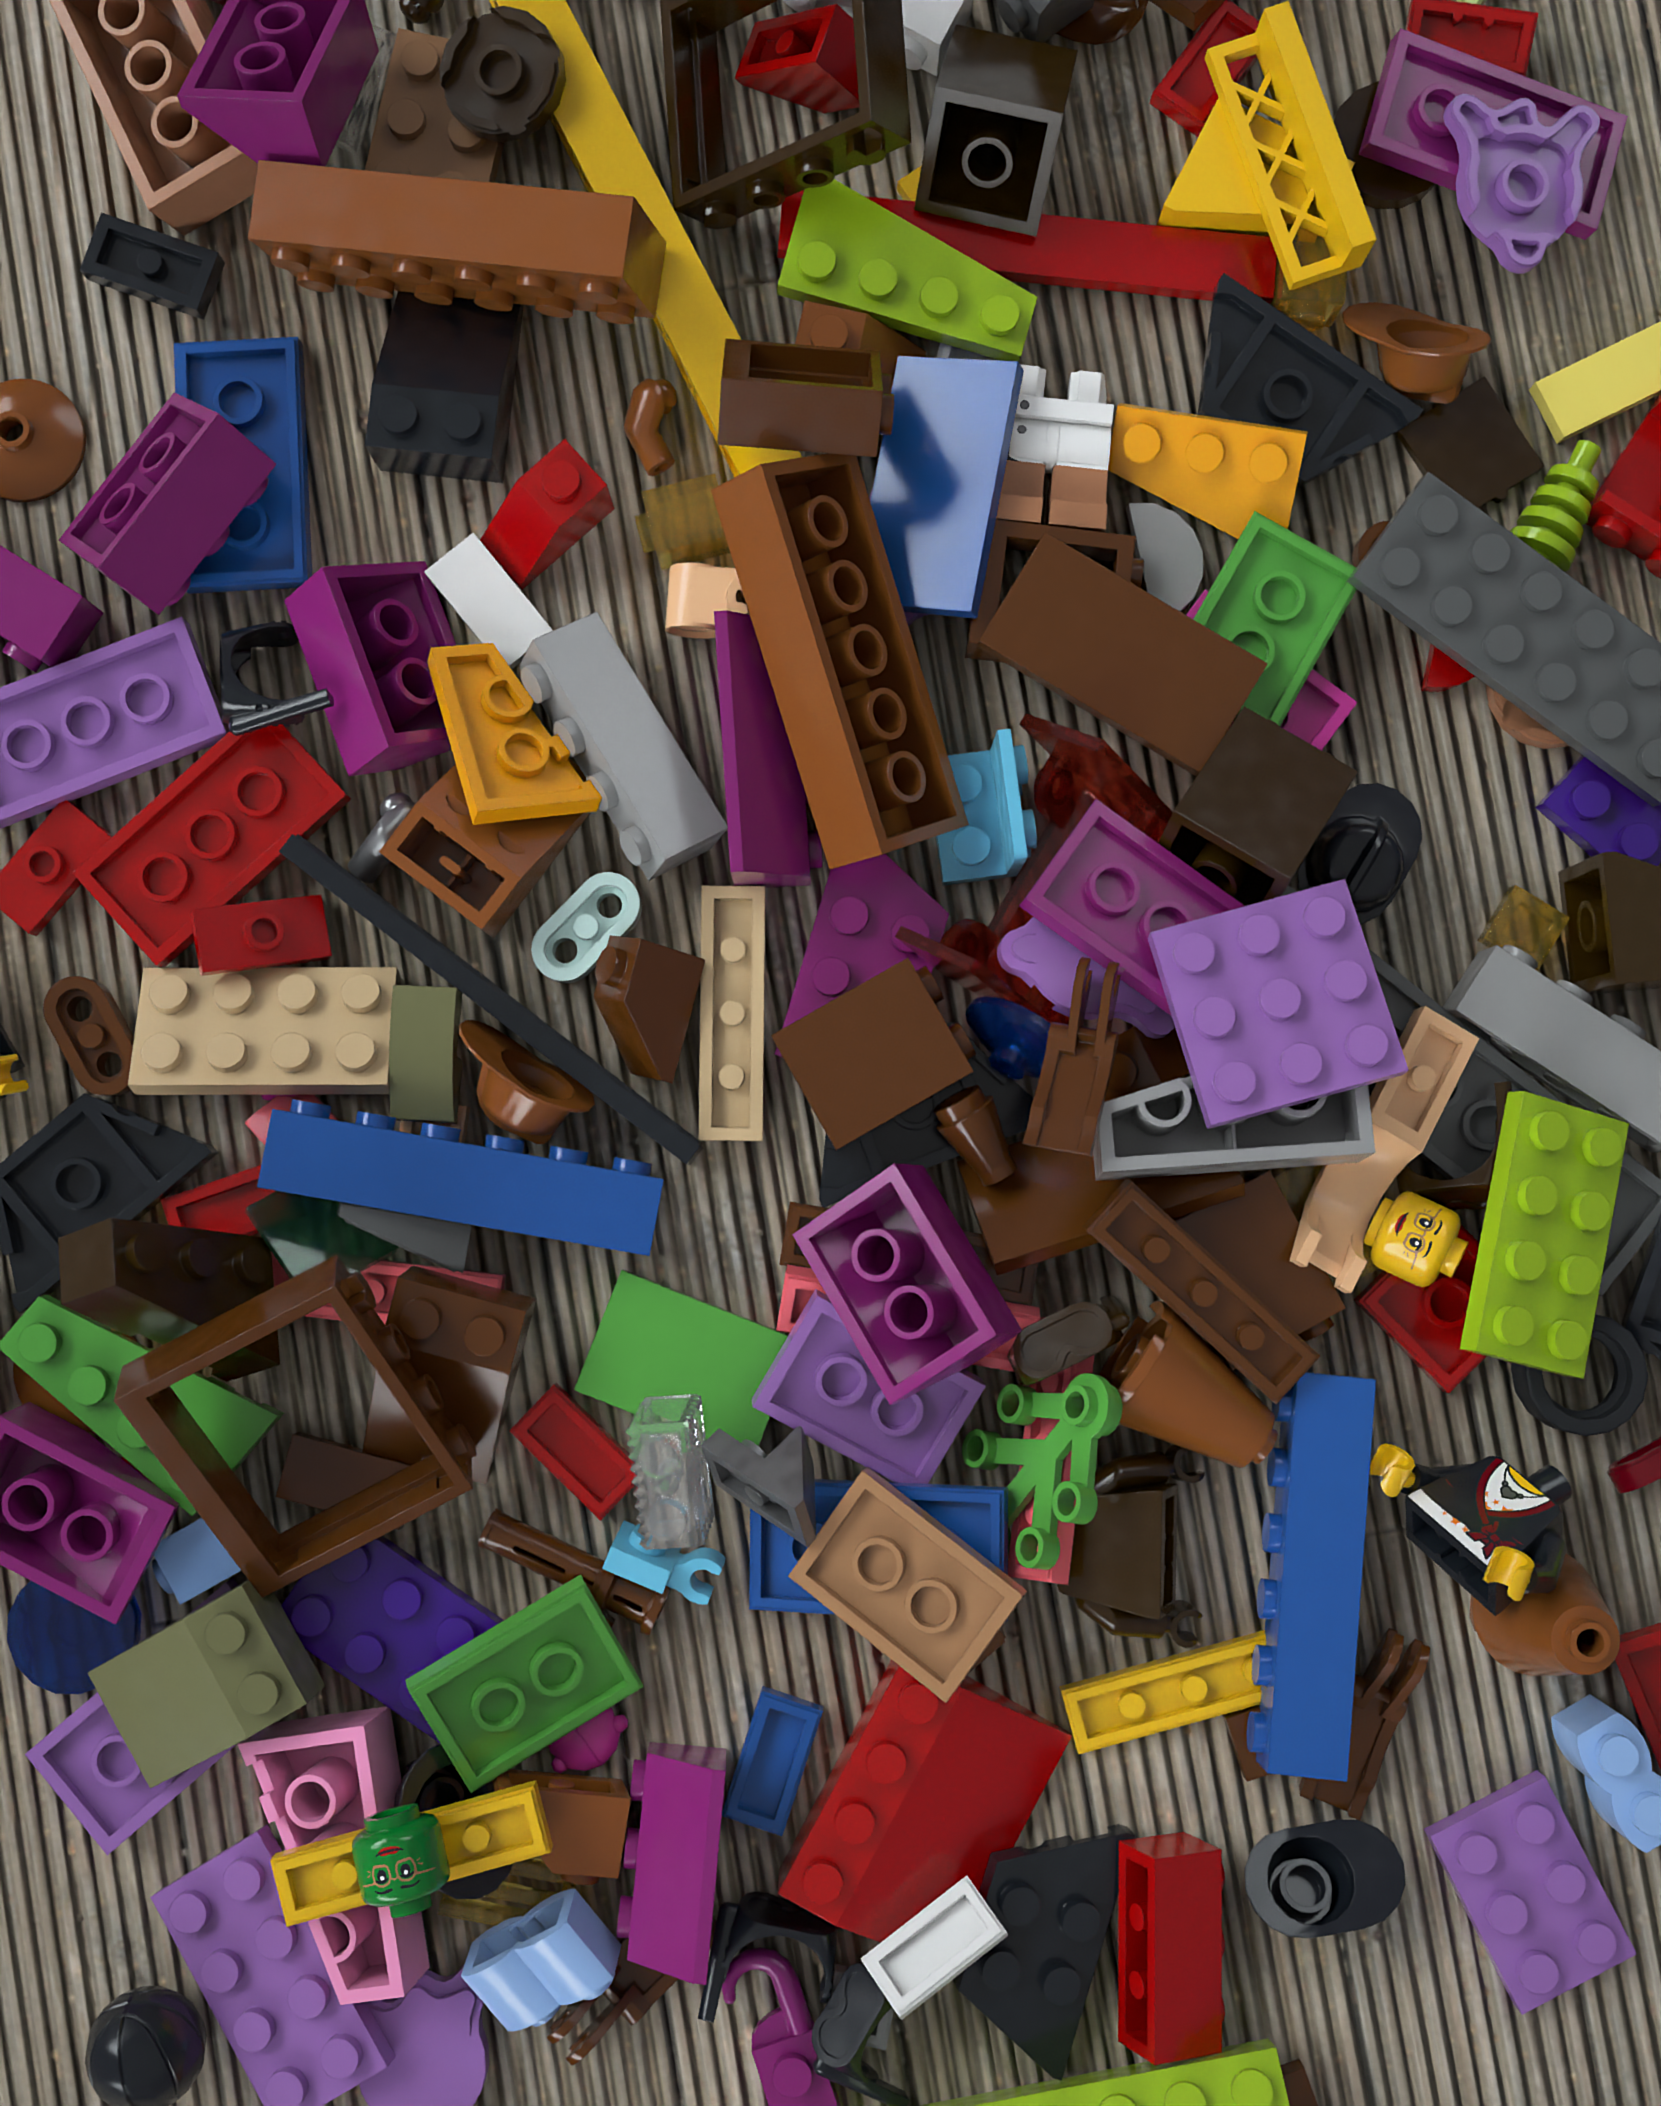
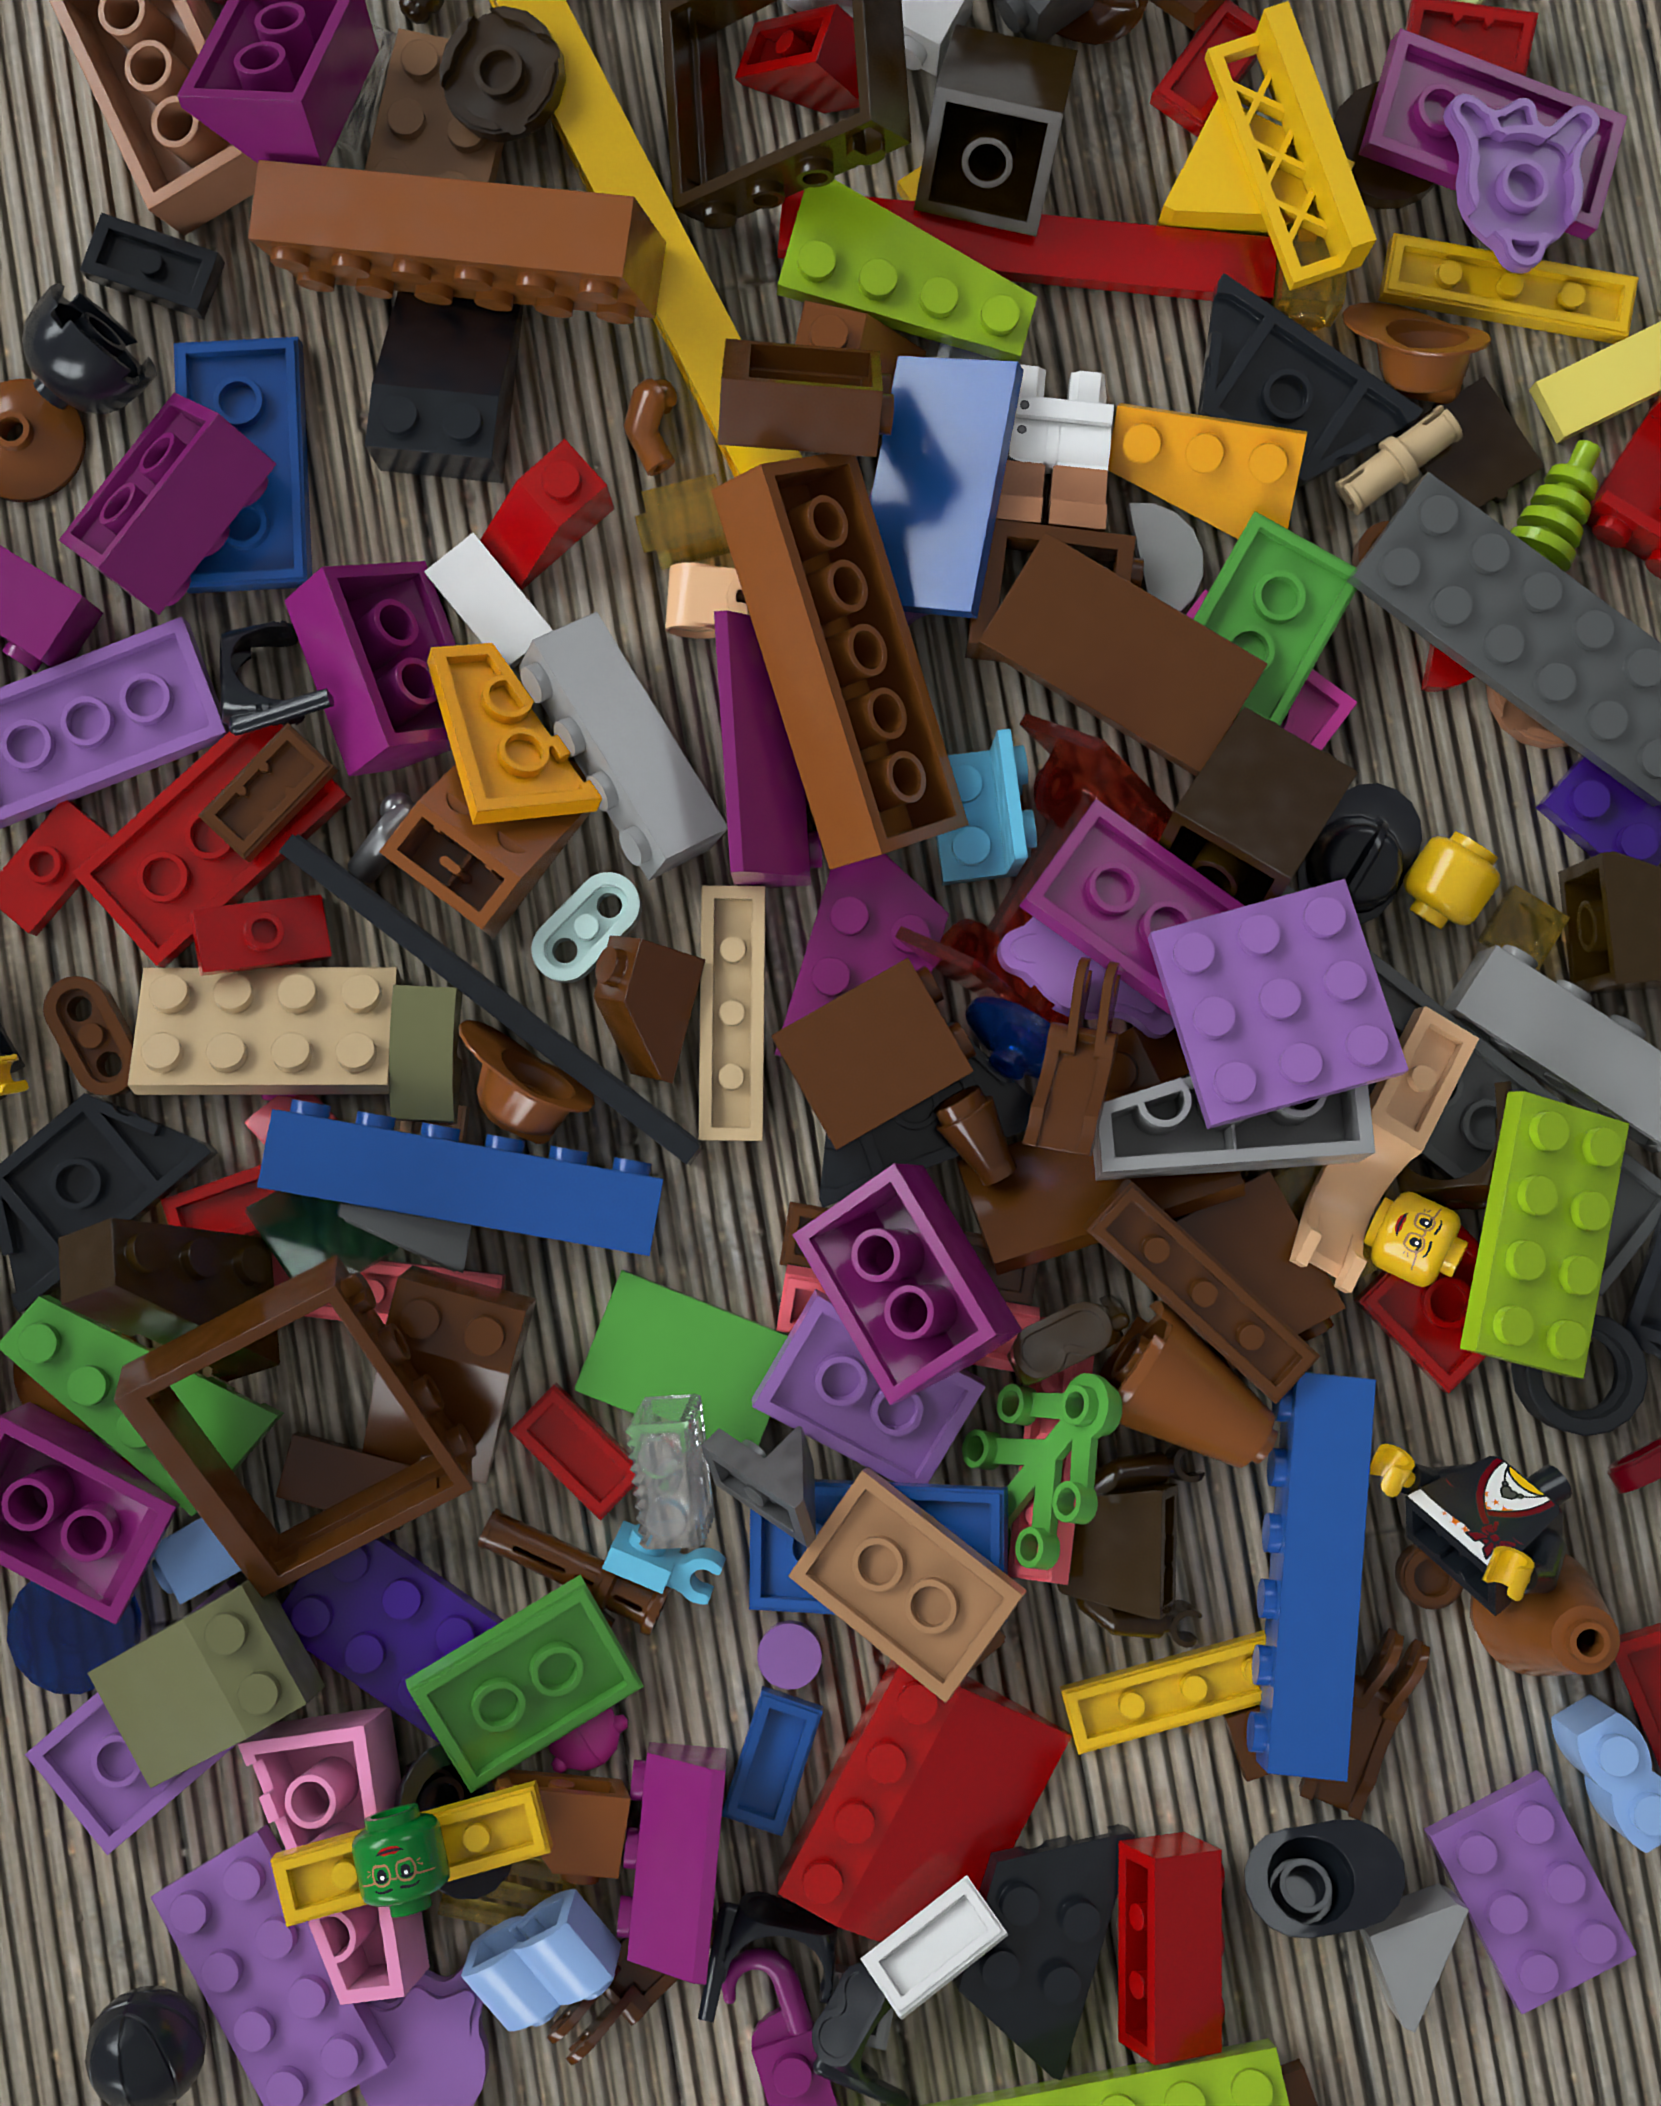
none -> black cylinder [22,283,157,414]
none -> reddish brown plate [198,723,339,863]
none -> medium lavender tile [757,1620,822,1690]
none -> tan pin [1335,405,1463,515]
none -> light grey slope [1360,1883,1469,2033]
none -> yellow tile [1378,233,1639,344]
none -> reddish brown tile [1395,1543,1463,1610]
none -> yellow head [1403,831,1501,930]

